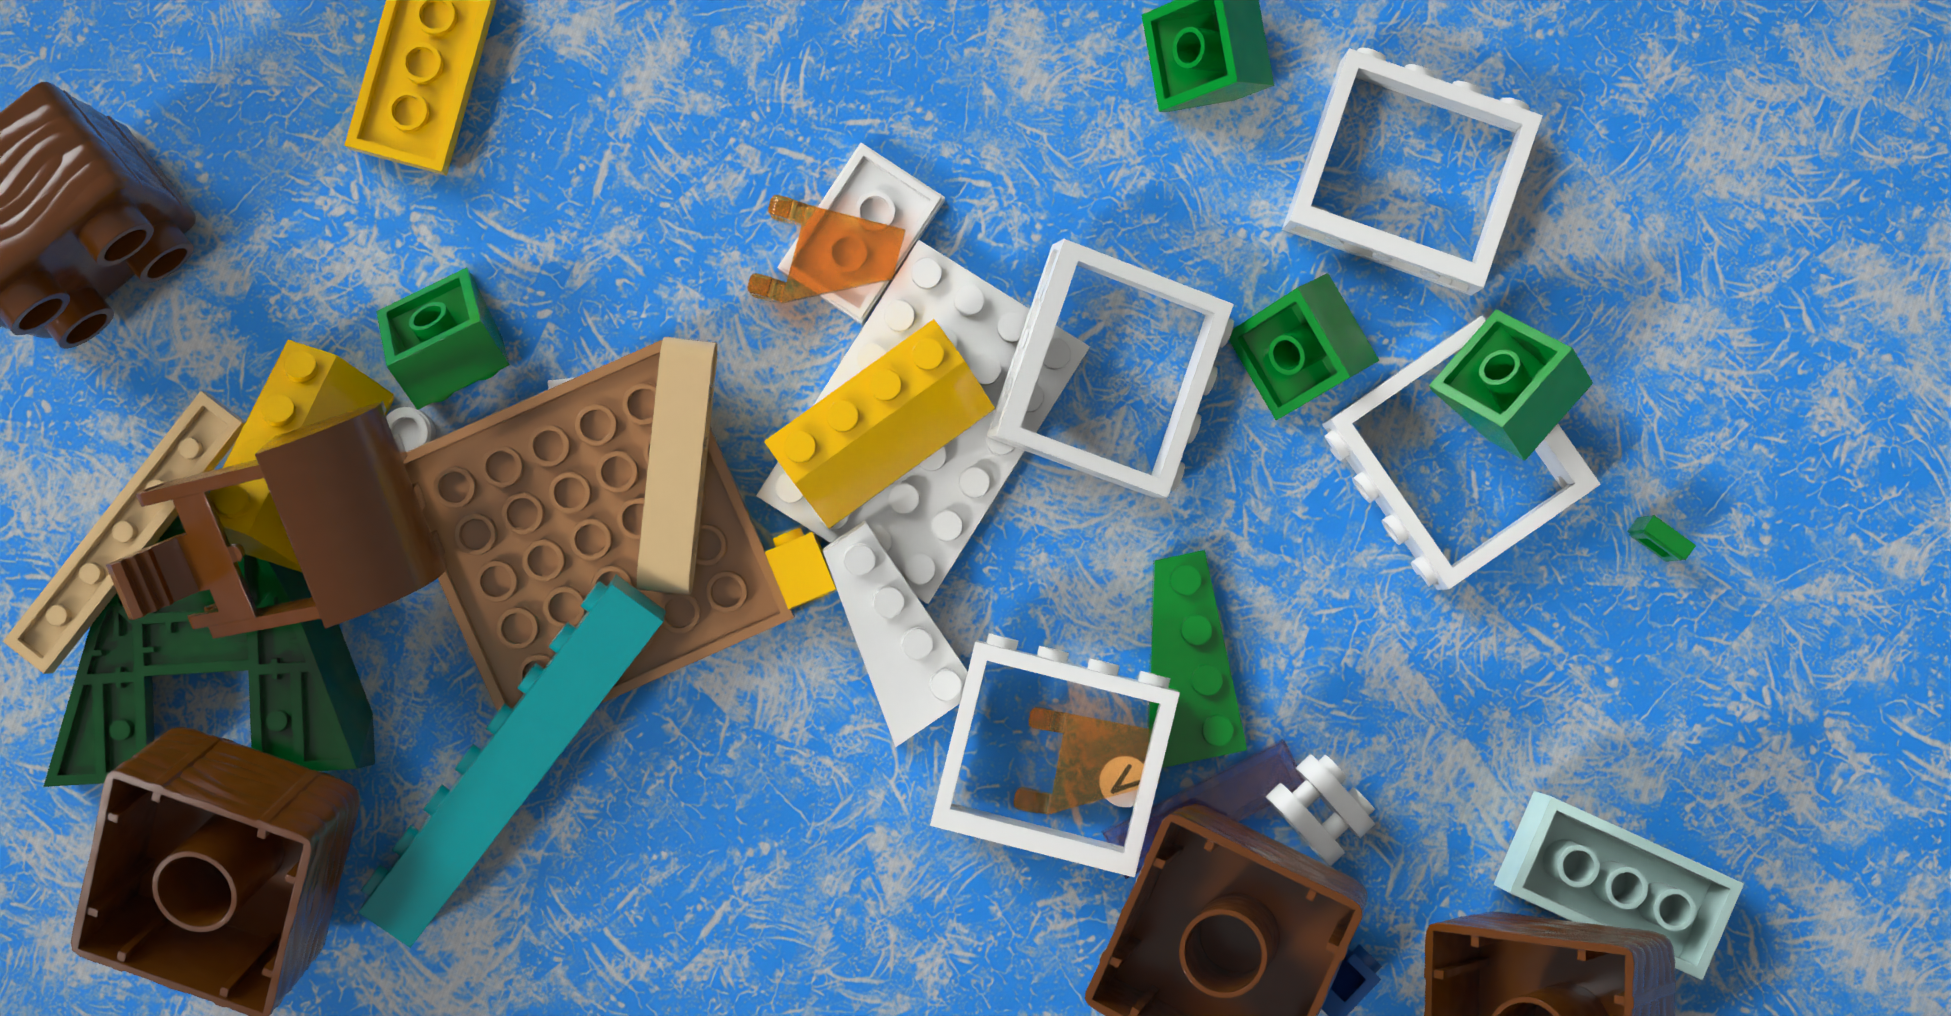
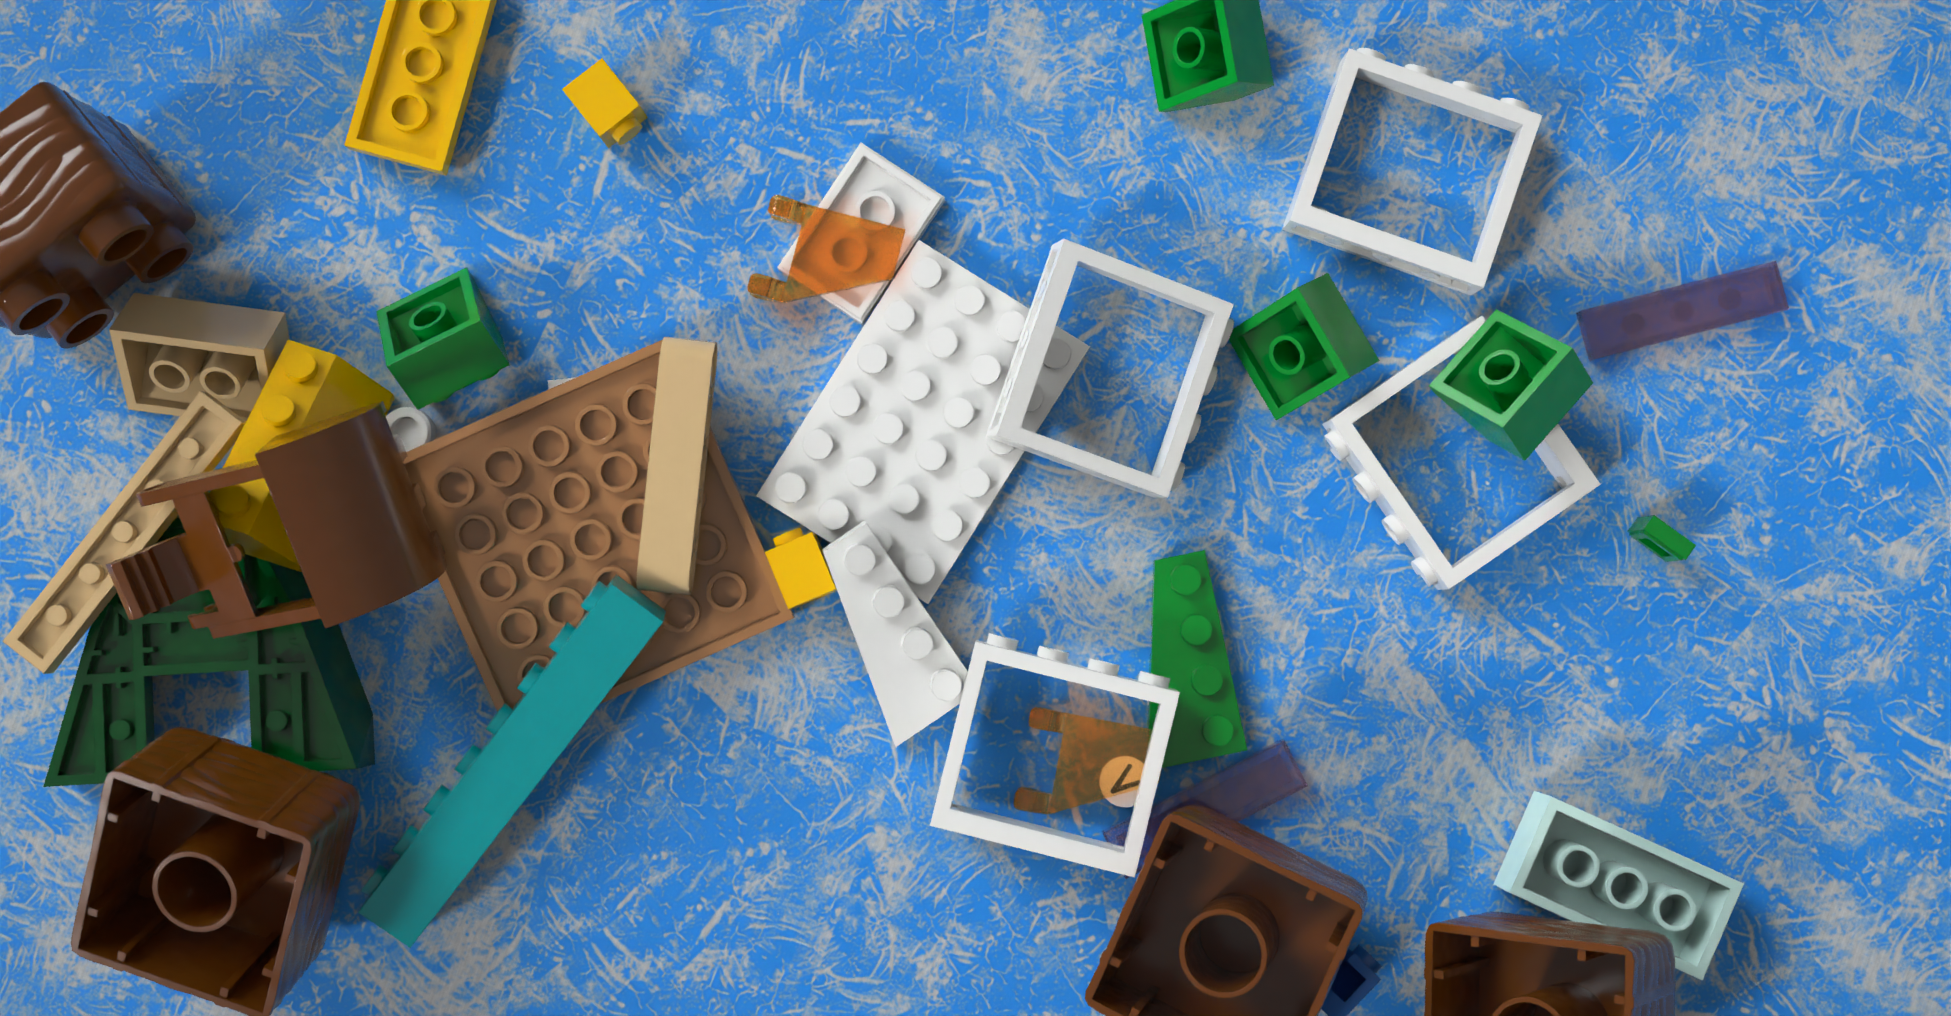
yellow slope [764,319,995,529] -> none
white brick [1265,754,1375,867] -> none
none -> tan slope [109,293,290,422]
none -> yellow brick [562,58,648,148]
none -> clear purple tile [1576,261,1789,361]

